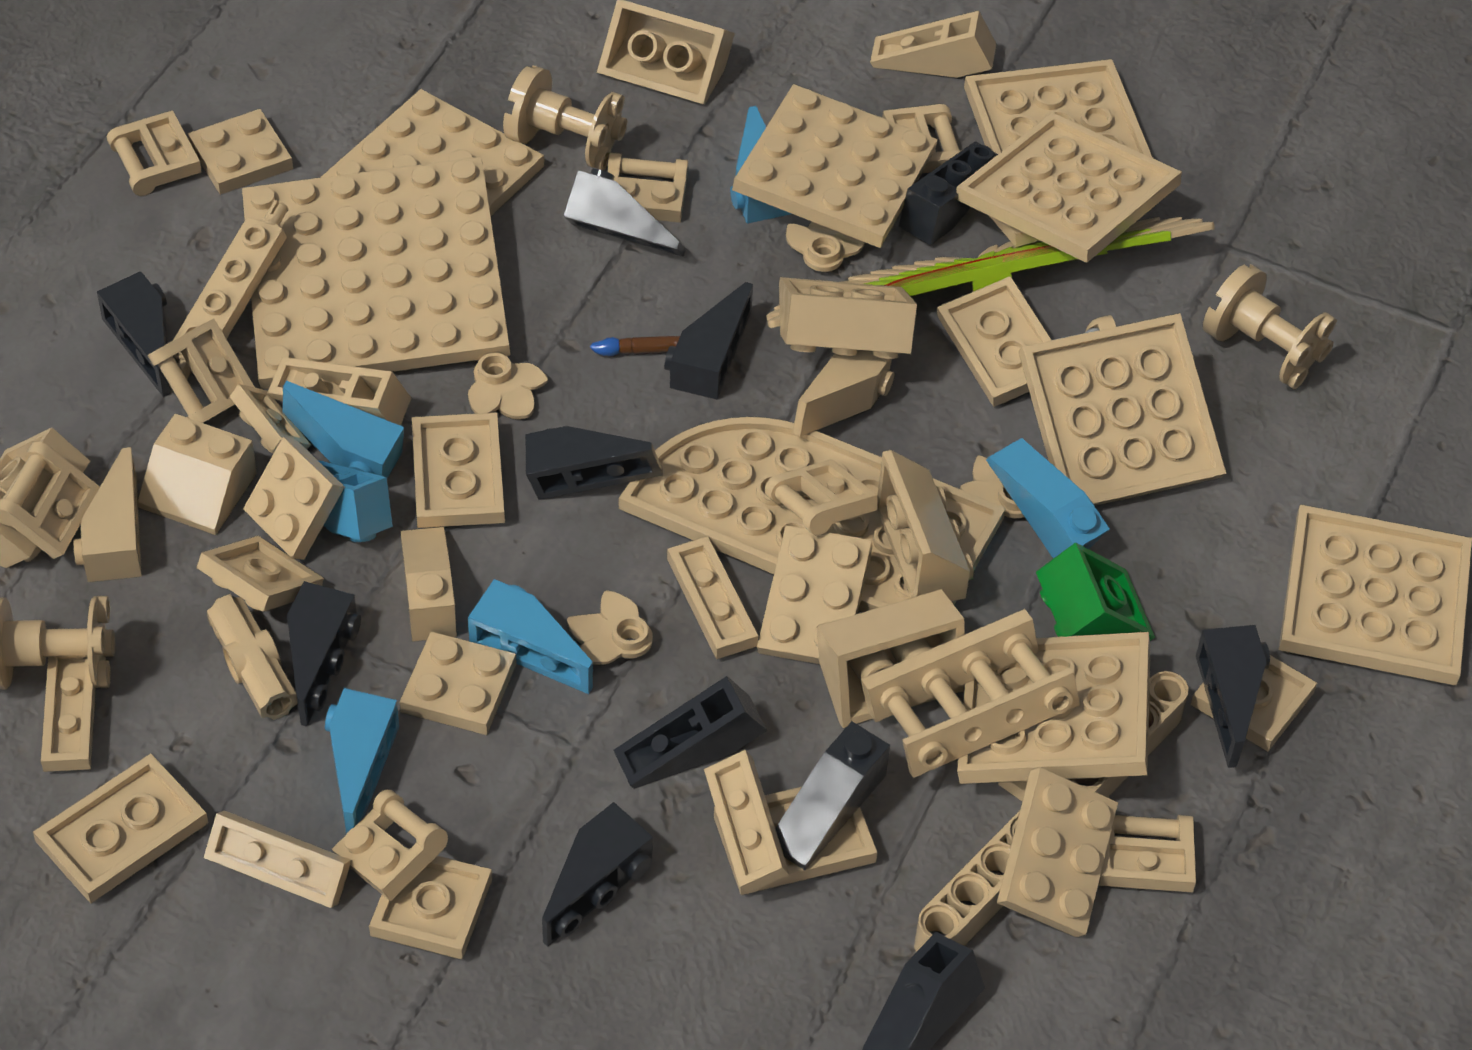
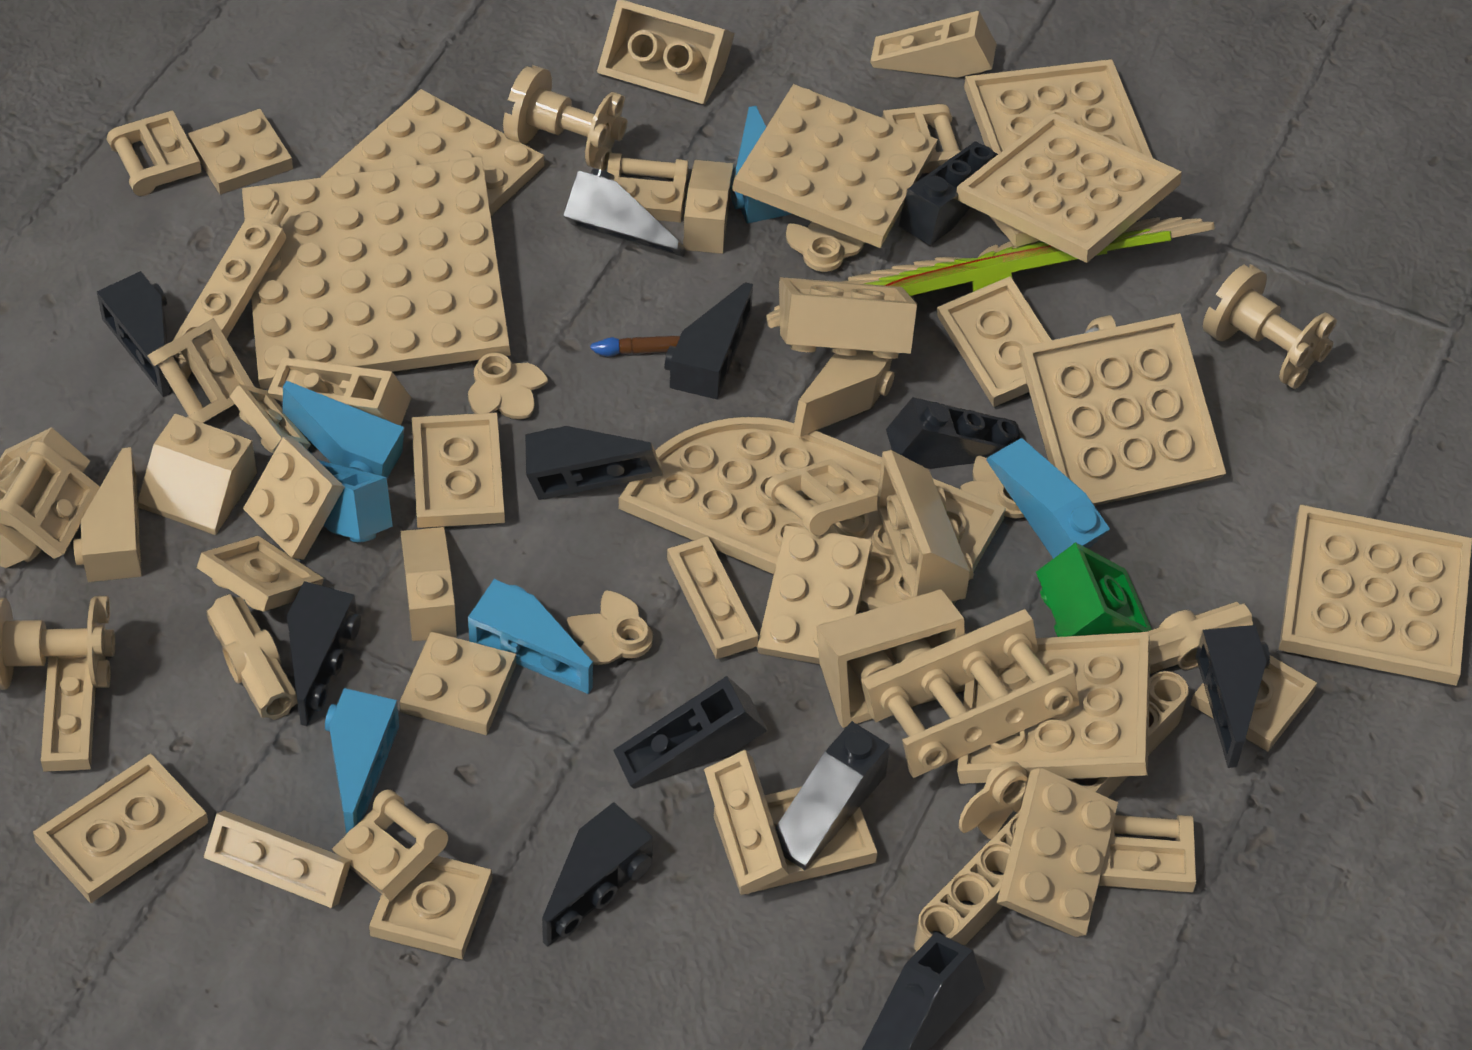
none -> tan slope [683,160,734,254]
none -> black slope [886,397,1021,469]
none -> tan plate [959,762,1028,839]
none -> tan piece [1148,602,1253,674]

